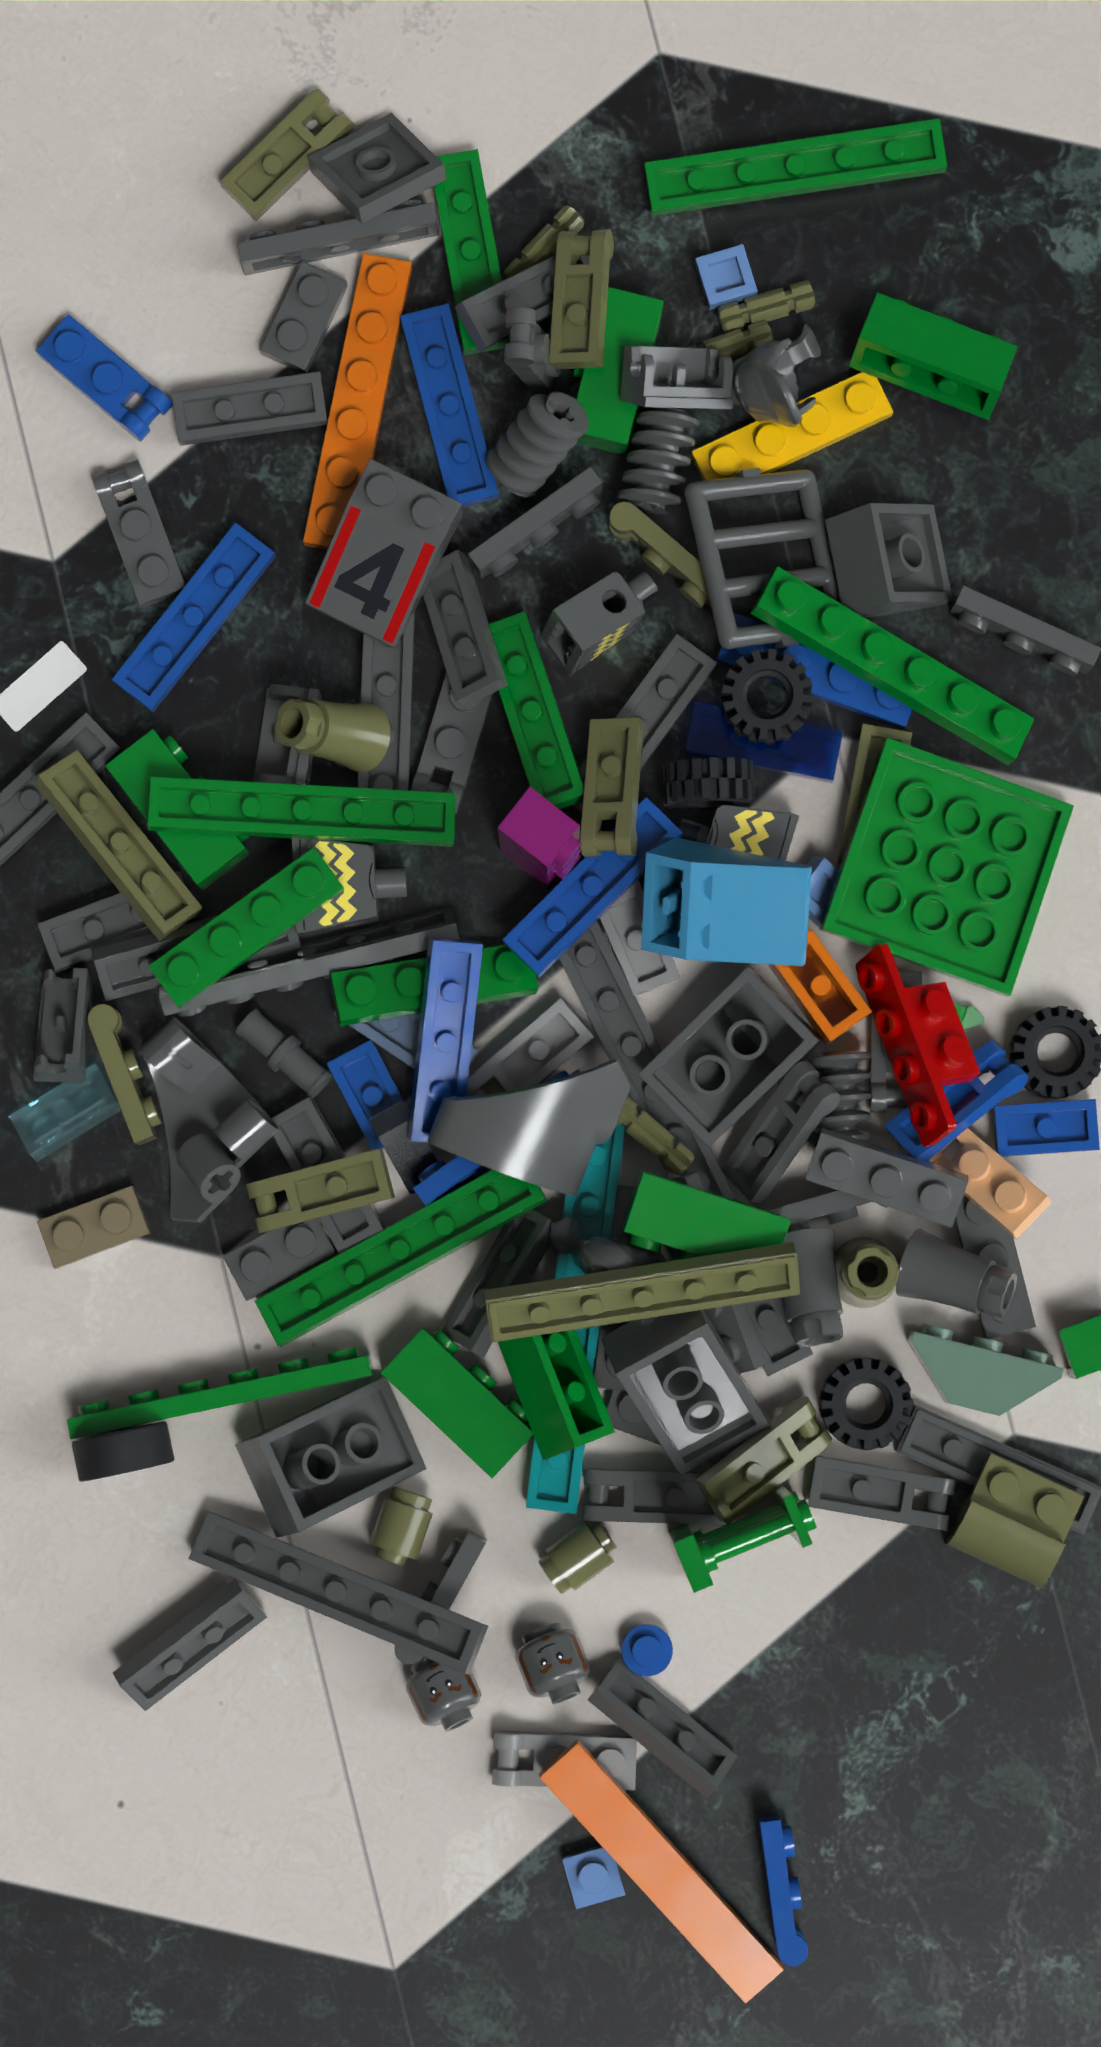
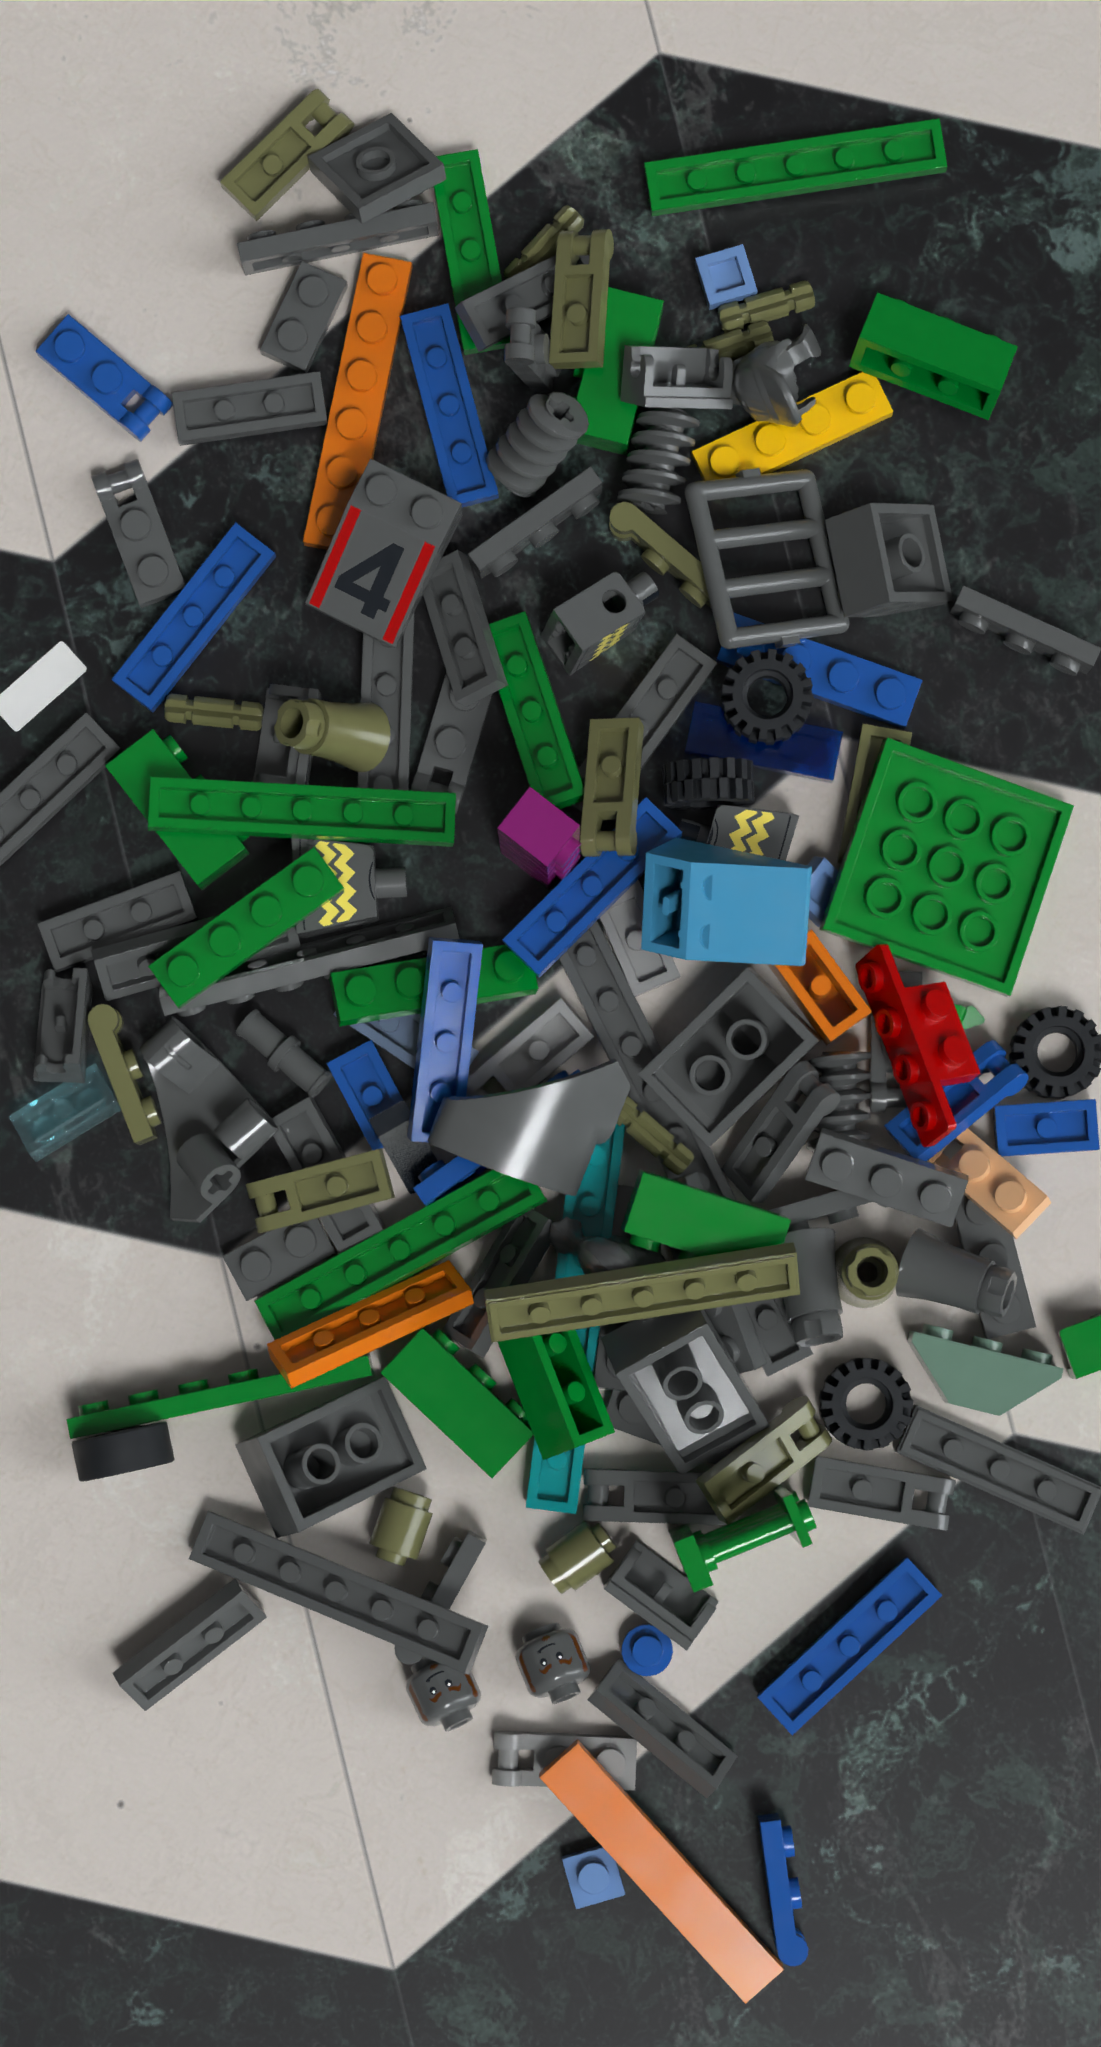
olive plate [34,750,202,941] -> none
dark tan plate [37,1186,151,1269] -> none
green plate [750,566,1034,766] -> none
olive brick [945,1452,1084,1588] -> none
none -> olive axle [164,694,264,731]
none -> orange plate [267,1260,474,1389]
none -> dark grey hinge [603,1540,719,1651]
none -> blue plate [756,1556,942,1735]

